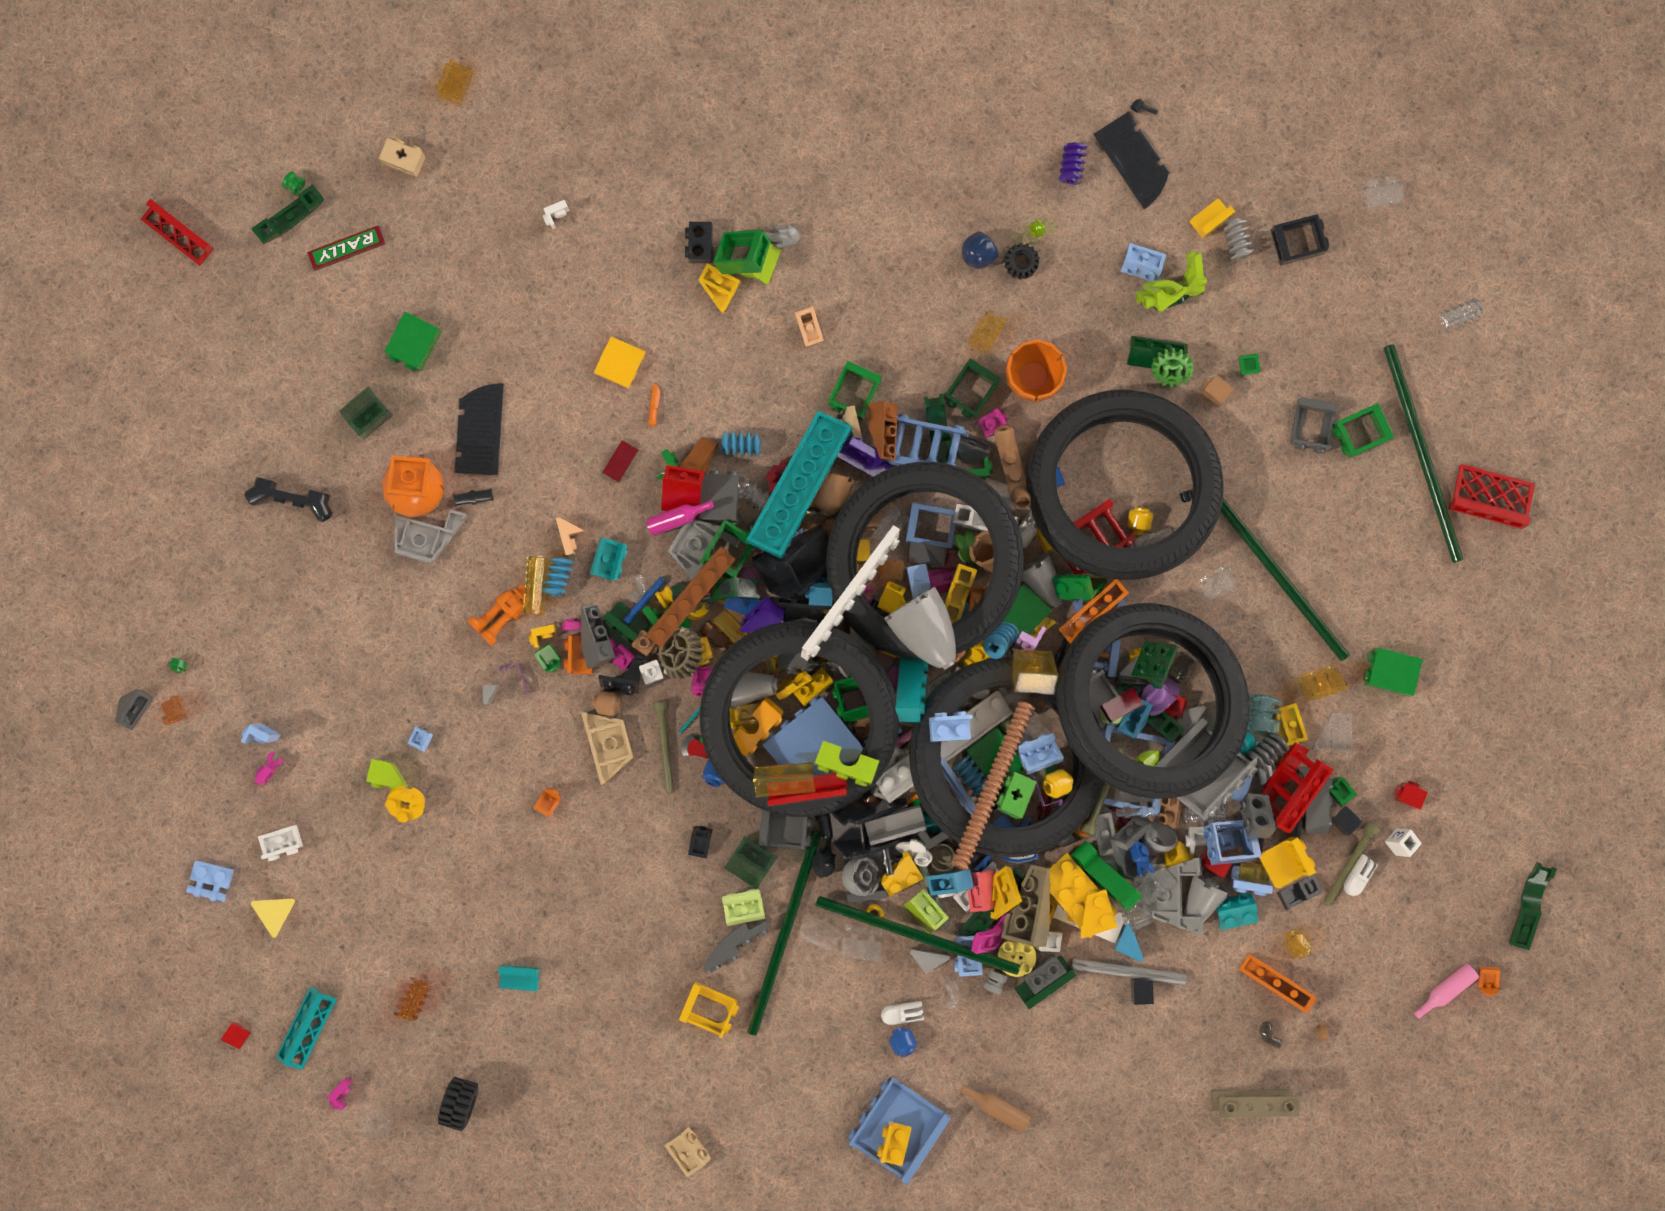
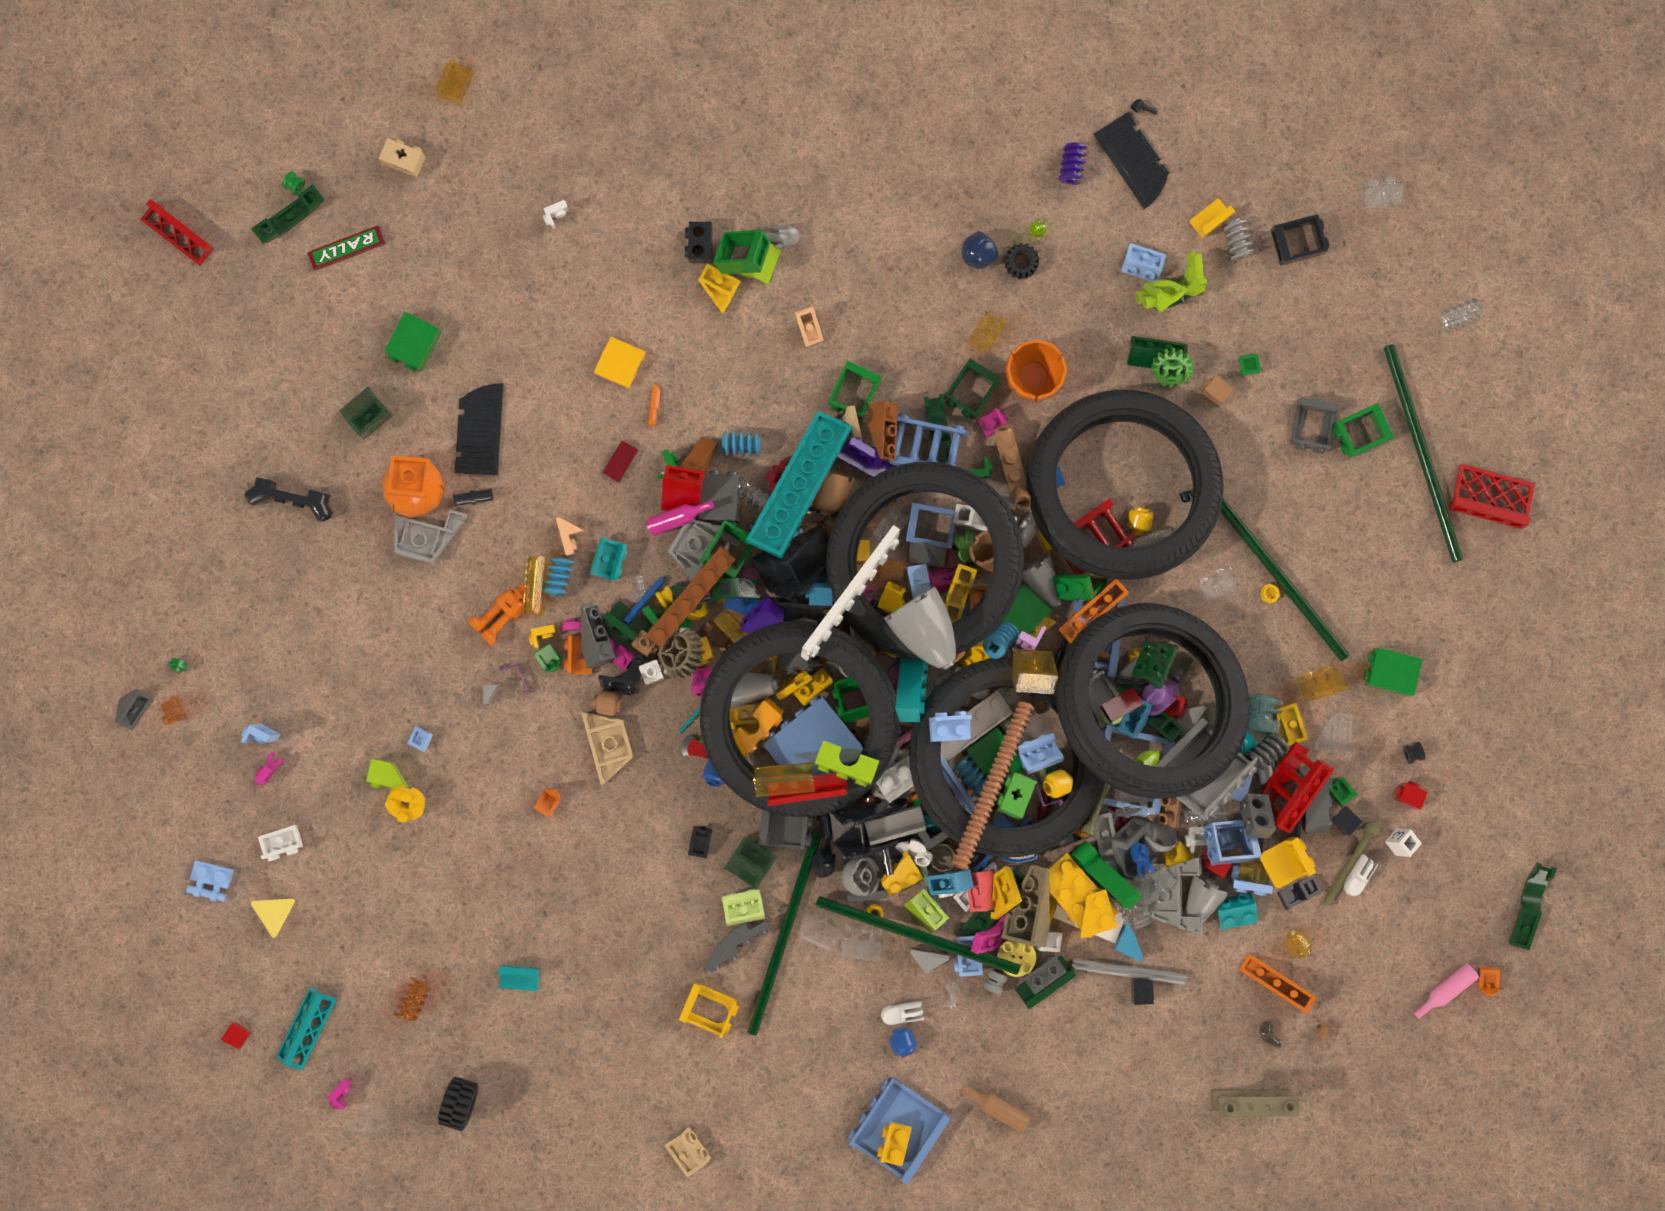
olive piece [653,701,674,794] -> none
dark grey slope [957,435,993,464] -> none
none -> yellow plate [1260,584,1280,603]
none -> black wheel [1403,742,1425,764]

